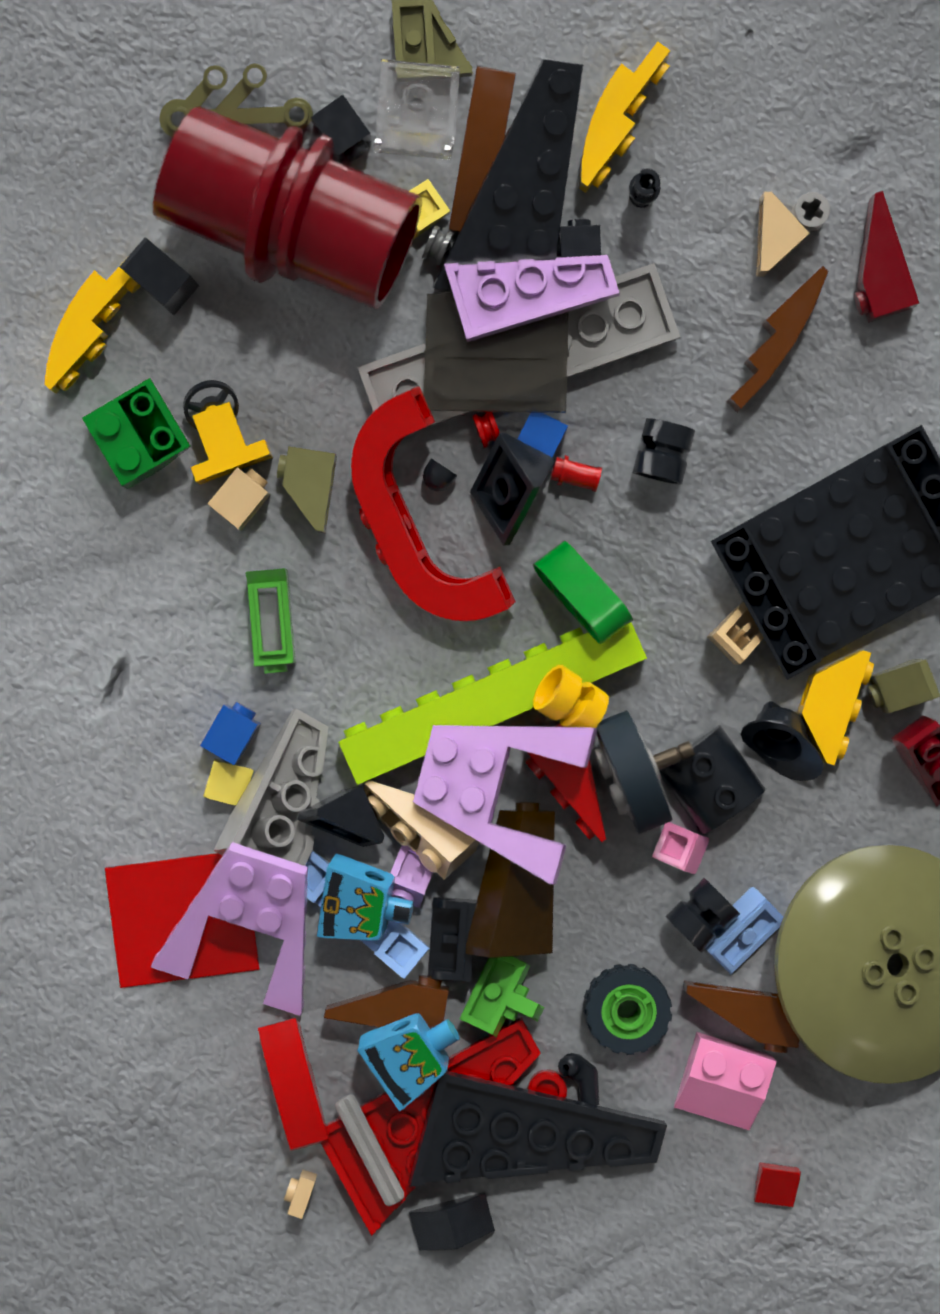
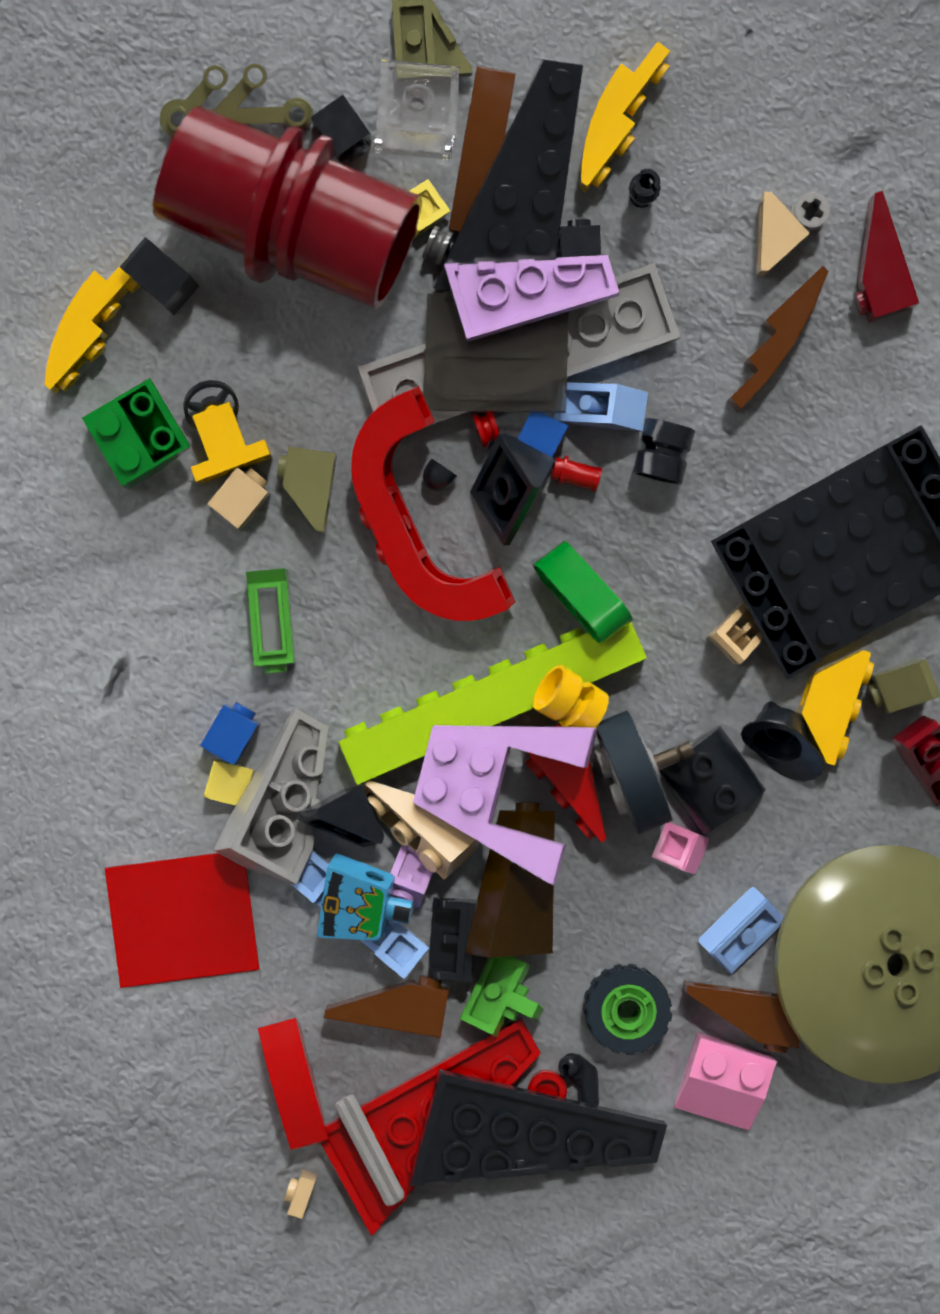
lavender wing [151,842,308,1016] -> none
dark azure torso [358,1014,460,1111] -> none
black slope [409,1192,495,1251] -> none
black wheel [665,878,740,953] -> none
red slope [754,1162,801,1207] -> none
none -> light blue slope [554,382,648,431]

